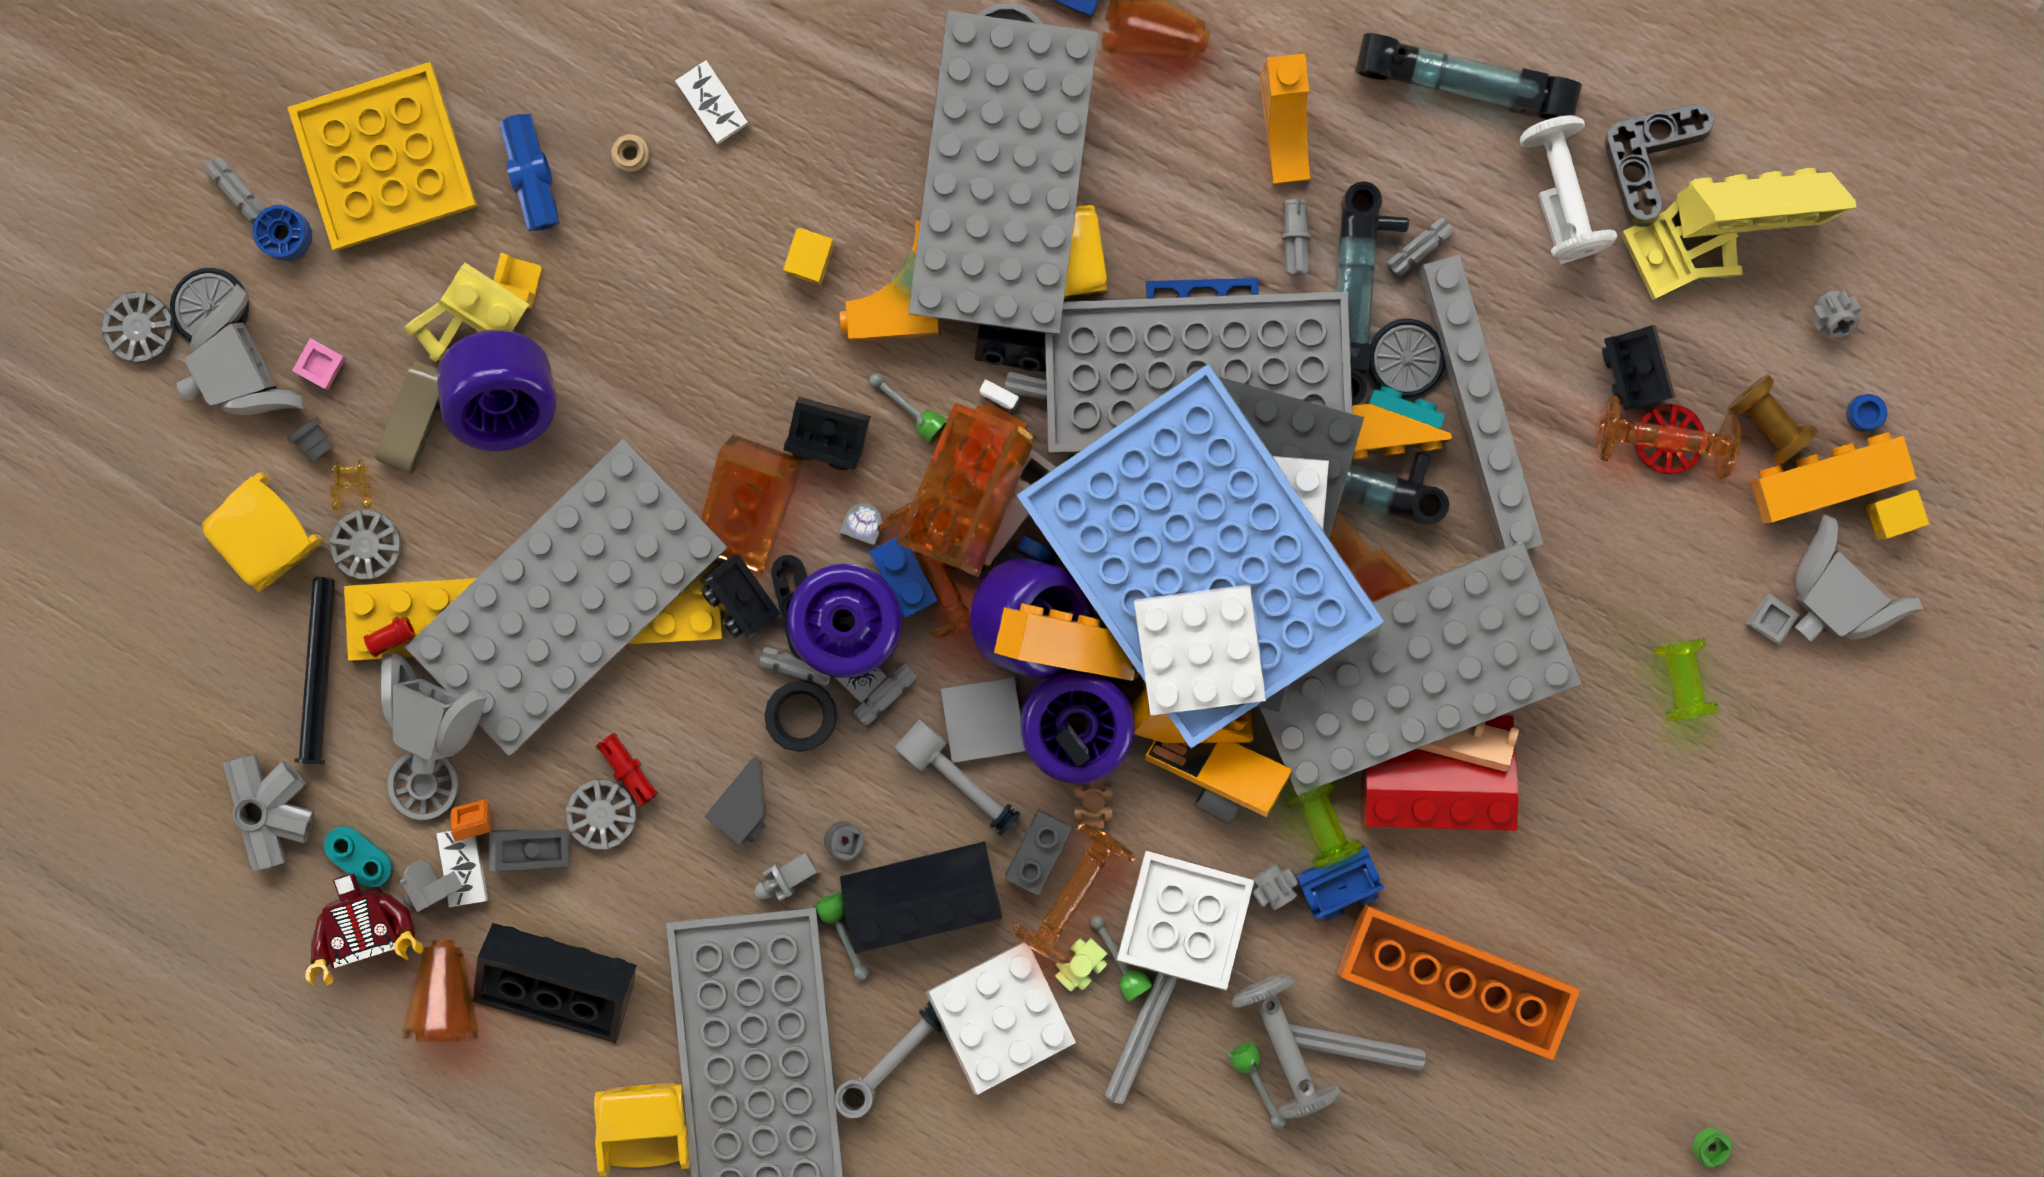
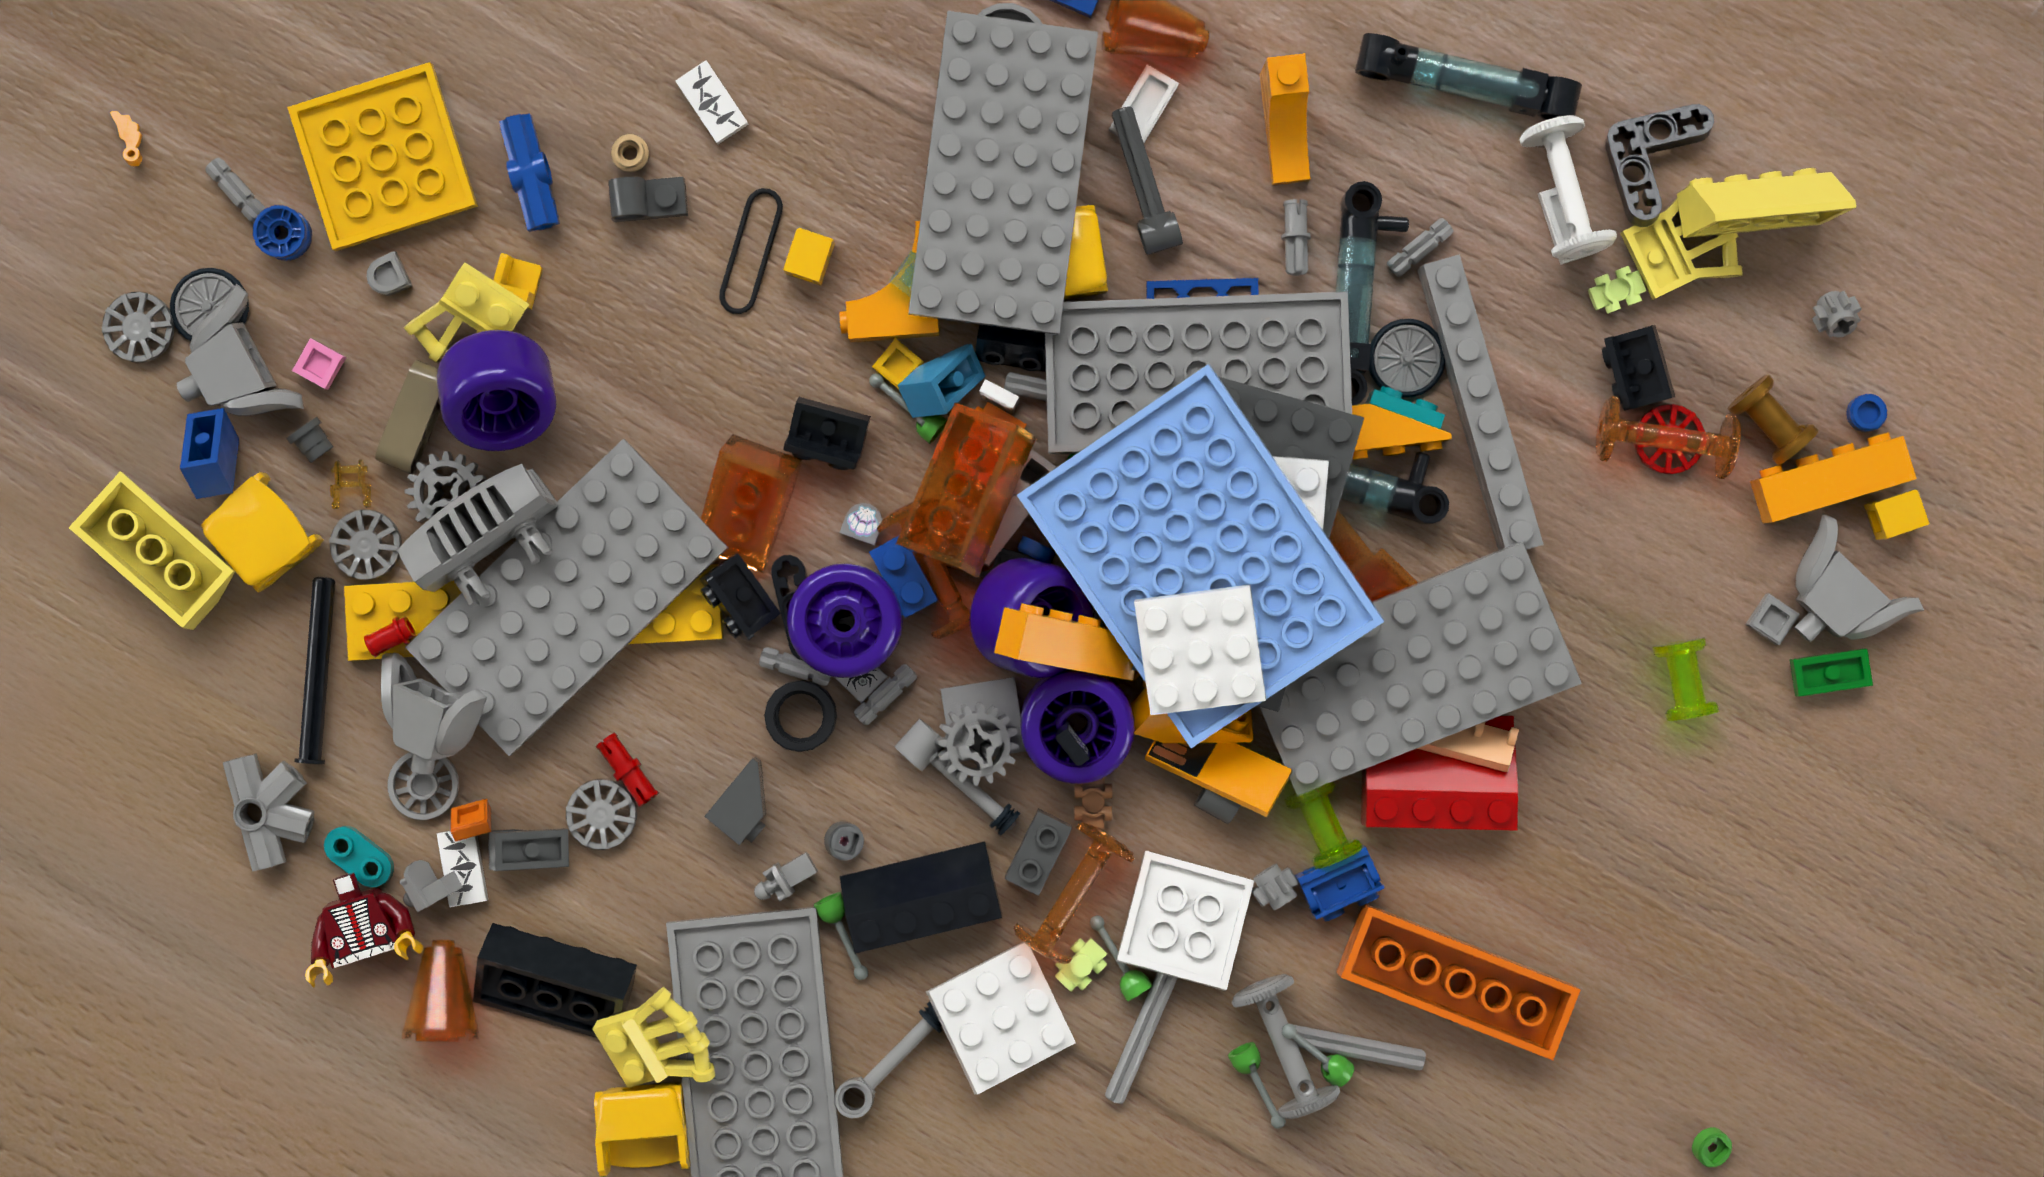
none -> light yellow slope [69,471,235,630]
none -> light orange piece [110,111,142,167]
none -> blue brick [180,408,239,499]
none -> light grey tile [366,251,412,296]
none -> light grey piece [397,464,558,608]
none -> light grey gear [405,451,487,522]
none -> light yellow plate [593,987,715,1088]
none -> dark grey plate [608,177,688,222]
none -> black piece [719,188,783,314]
none -> yellow tile [872,338,925,390]
none -> dark azure slope [897,344,986,418]
none -> light grey gear [936,702,1019,786]
none -> white tile [1109,64,1179,143]
none -> dark grey axle [1112,106,1183,255]
none -> hinge [1282,1024,1354,1087]
none -> yellowish green piece [1588,266,1646,314]
none -> green plate [1789,648,1873,697]

